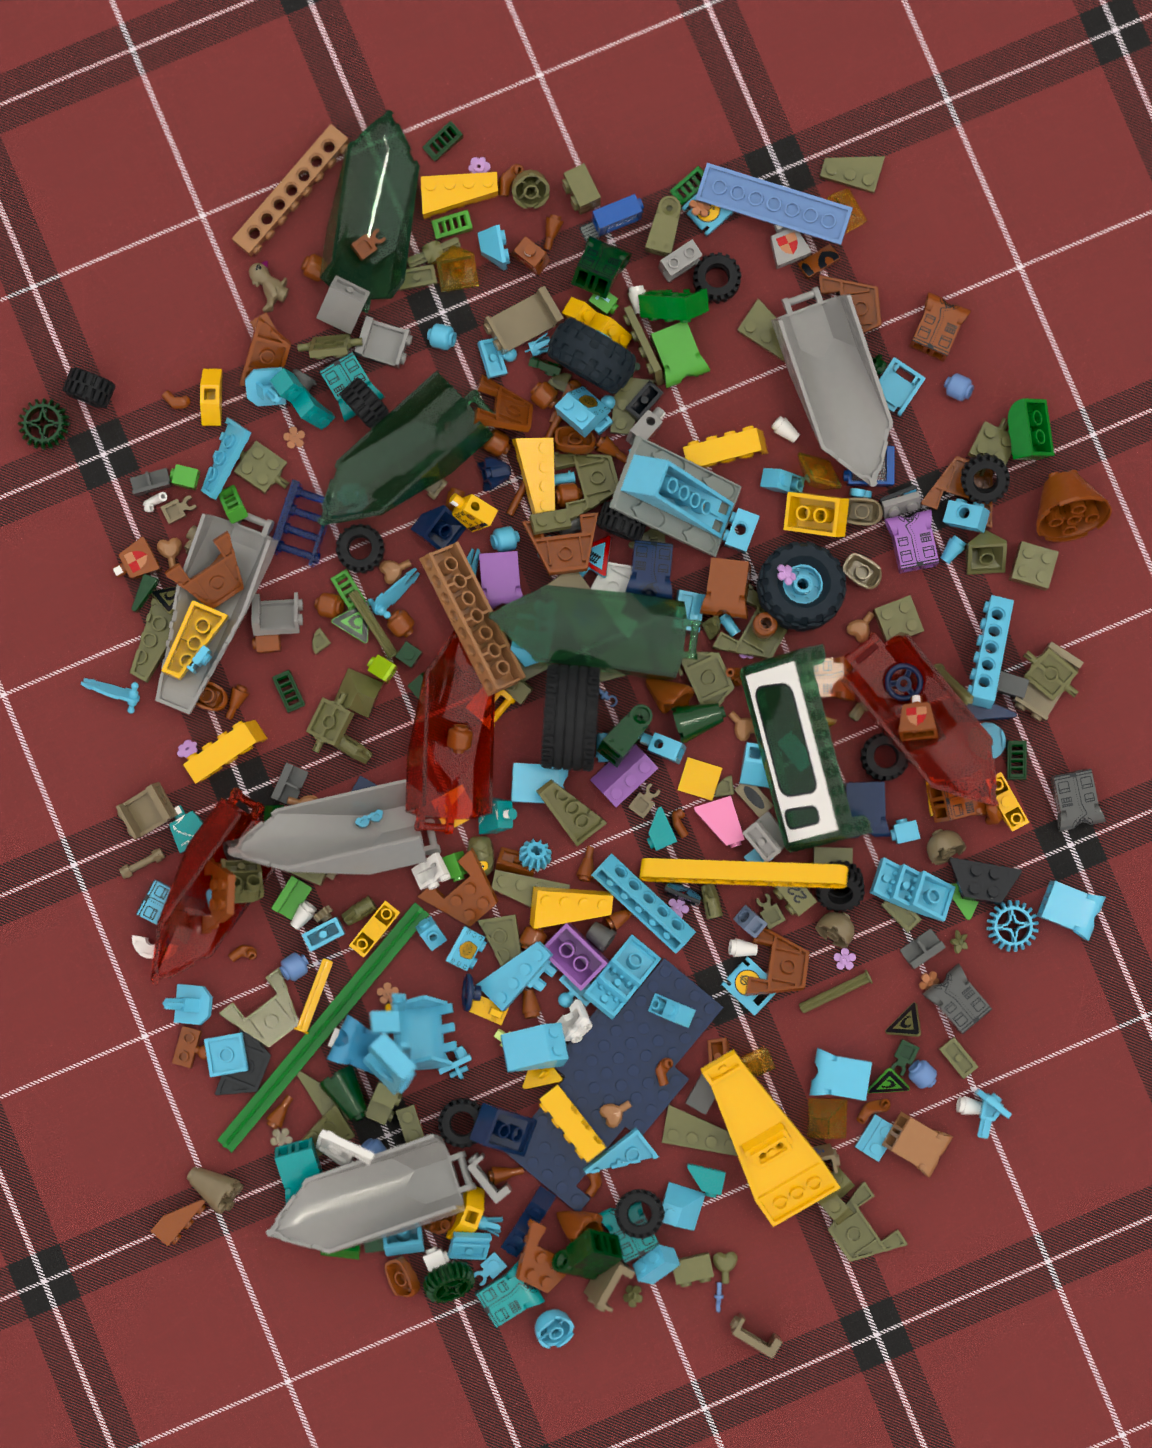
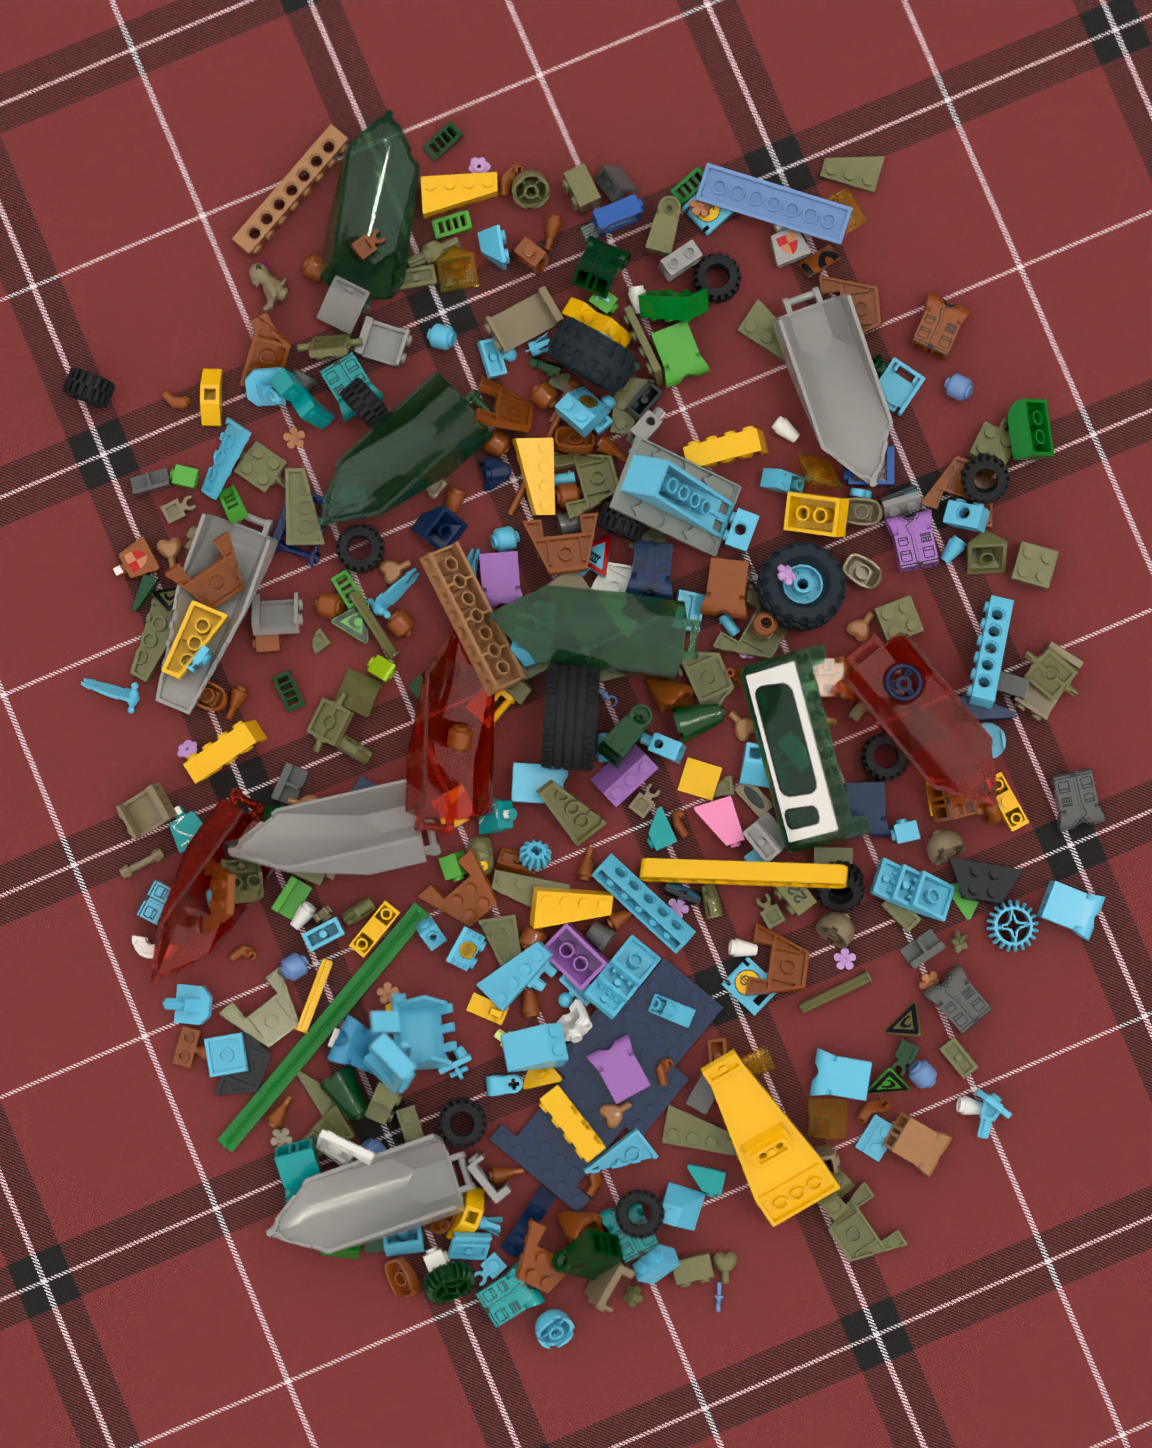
dark green gear [18,398,70,450] -> none
white arm [143,492,167,512] -> none
dark orange slope [150,1198,207,1246] -> none
dark tan cone [187,1166,243,1214] -> none
medium azure piece [355,809,383,828] -> none
dark green brick [395,641,423,669] -> none
white cylinder [411,852,451,890] -> none
yellow torso [449,493,498,532] -> none
dark blue piece [462,973,481,1012] -> none
dark blue slope [470,1102,537,1157] -> none
olive plate [529,508,572,535] -> none
olive tile [701,615,720,640] -> none
dark tan panel [730,1313,782,1359] -> none
sand blue brick [733,905,768,939] -> none
dark orange torso [899,695,938,741] -> none
olive axle [930,663,974,705] -> none
dark green slope [1006,740,1027,780] -> none
dark orange cone [1036,470,1112,542] -> none
none -> olive wing [285,468,325,546]
none -> medium azure piece [486,1074,523,1096]
none -> medium lavender piece [586,1034,650,1104]
none -> dark grey panel [595,165,638,203]

